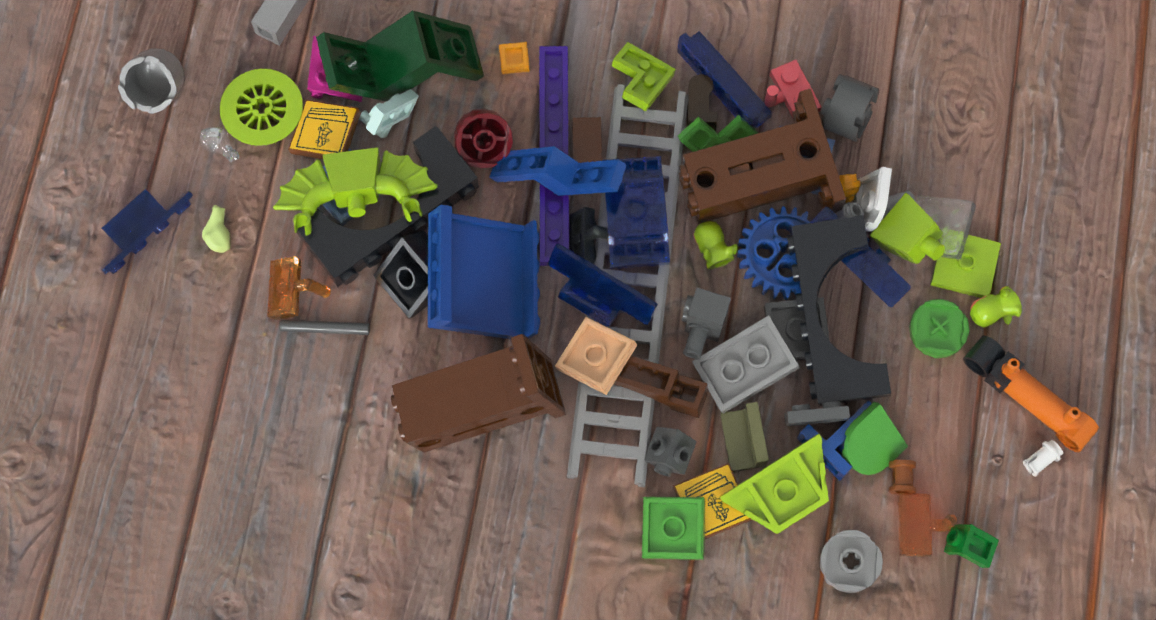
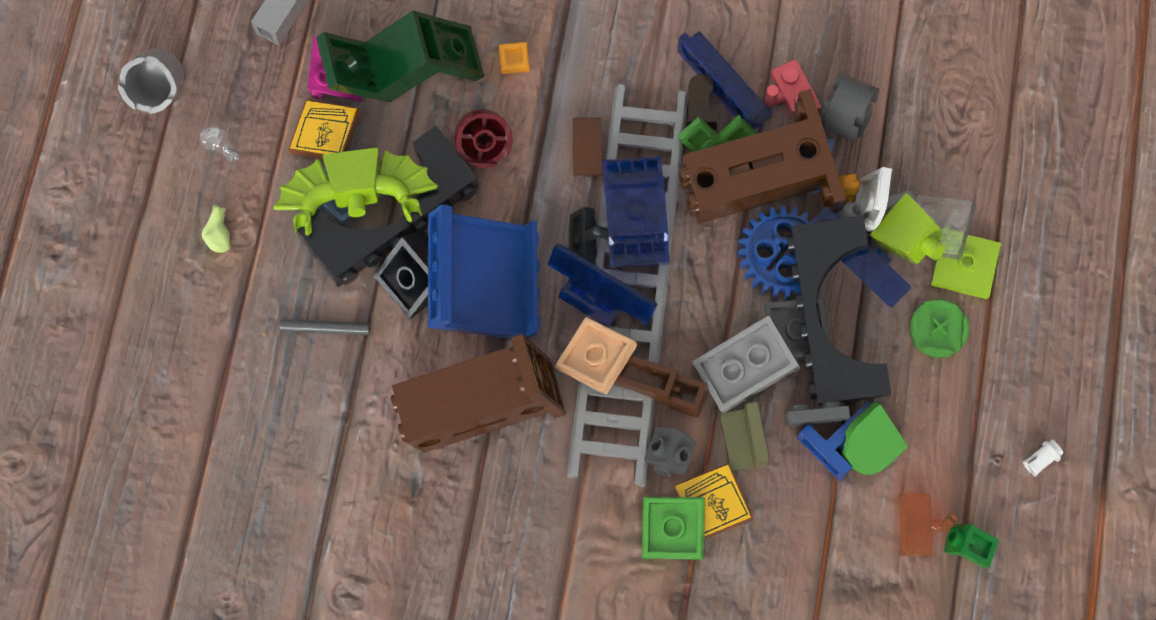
clear blue bracket [99,189,193,274] -> none
lime piece [220,69,303,146] -> none
clear orange plate [267,257,331,320] -> none
light aqua plate [359,89,419,138] -> none
blue bracket [489,146,627,196] -> none
dark purple plate [539,46,569,266] -> none
lime plate [612,42,676,111] -> none
dark grey brick [681,287,731,359] -> none
lime animal [693,221,738,269] -> none
lime wing [720,434,829,534] -> none
light grey plate [820,530,883,593] -> none
dark orange bush [889,460,916,495] -> none
orange piece [963,335,1099,452] -> none
lime animal [970,286,1022,328] -> none

